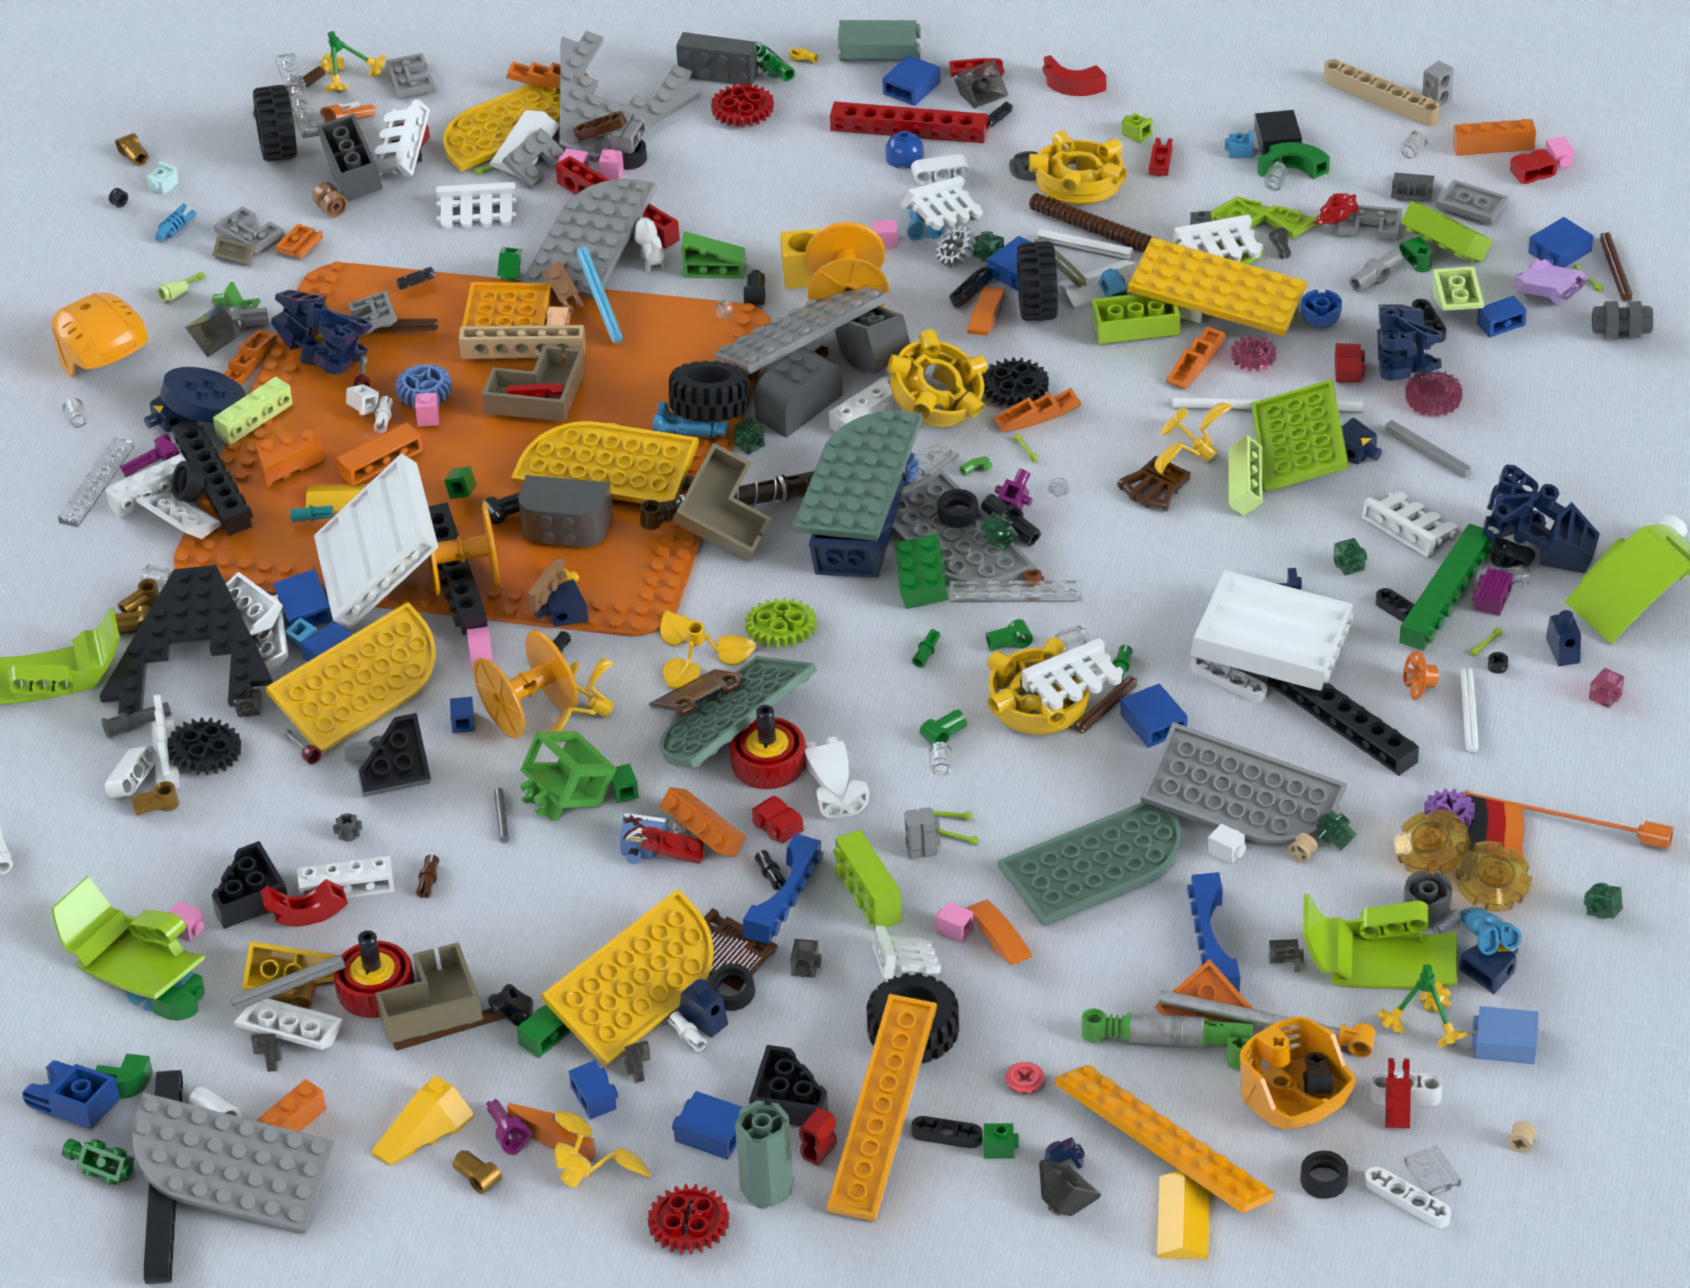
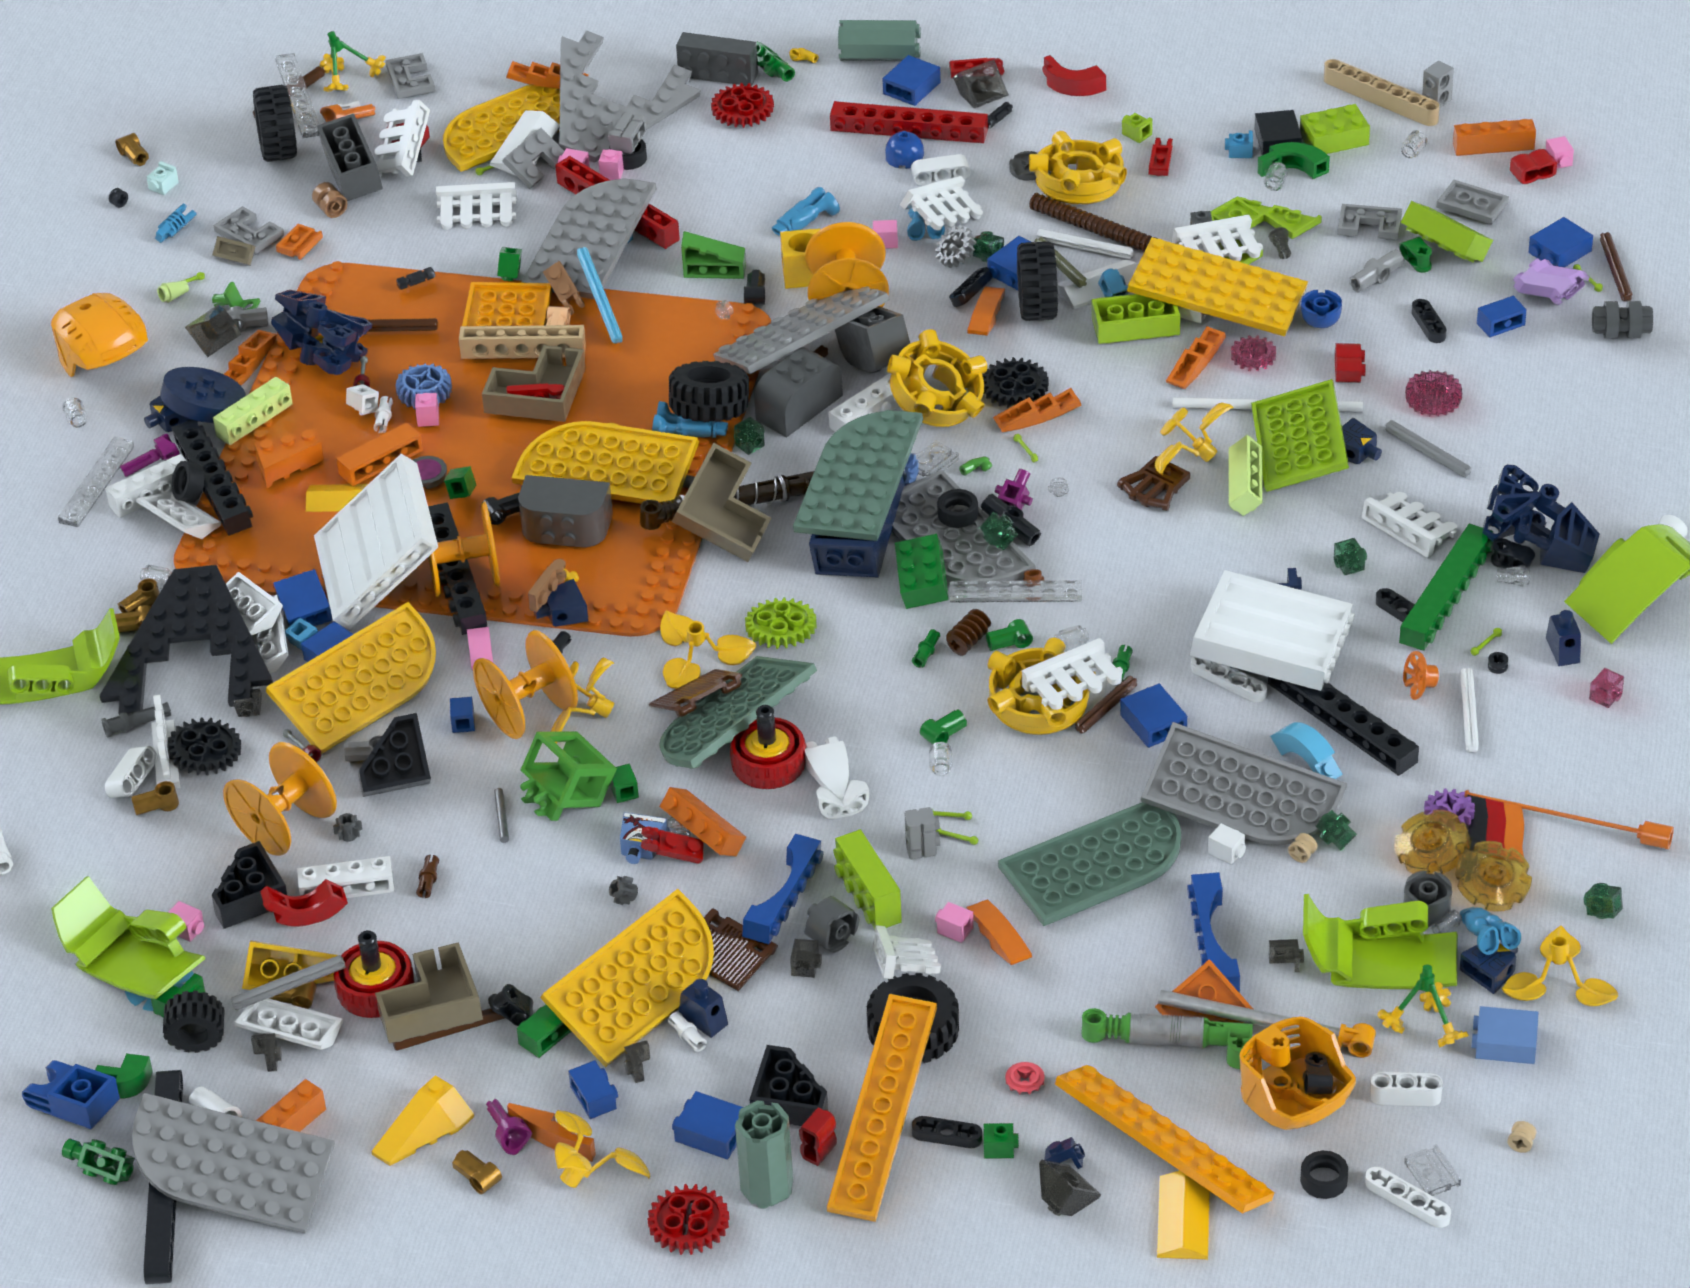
teal axle [290,505,334,522] -> none
light grey plate [348,290,397,334] -> none
reddish brown beam [573,111,627,141] -> none
white animal [635,217,665,272] -> none
black tyre [708,964,755,1011] -> none
red brick [752,795,804,844] -> none
black pin [755,850,786,890] -> none
red hair [1313,193,1359,225] -> none
dark blue piece [1377,304,1443,381] -> none
red hinge [1385,1058,1411,1129] -> none
dark grey hinge [1391,172,1435,201] -> none
yellowish green slope [1432,267,1484,311] -> none
magenta brick [1471,567,1513,616] -> none
none -> black tyre [163,991,225,1053]
none -> light orange piece [223,742,337,856]
none -> tile [413,456,447,489]
none -> dark grey gear [609,876,638,905]
none -> dark azure piece [772,187,840,236]
none -> dark grey brick [804,896,859,952]
none -> reddish brown piece [946,609,992,656]
none -> medium azure arch [1270,722,1343,779]
none -> lime brick [1300,104,1370,154]
none -> yellow plant [1502,925,1618,1006]

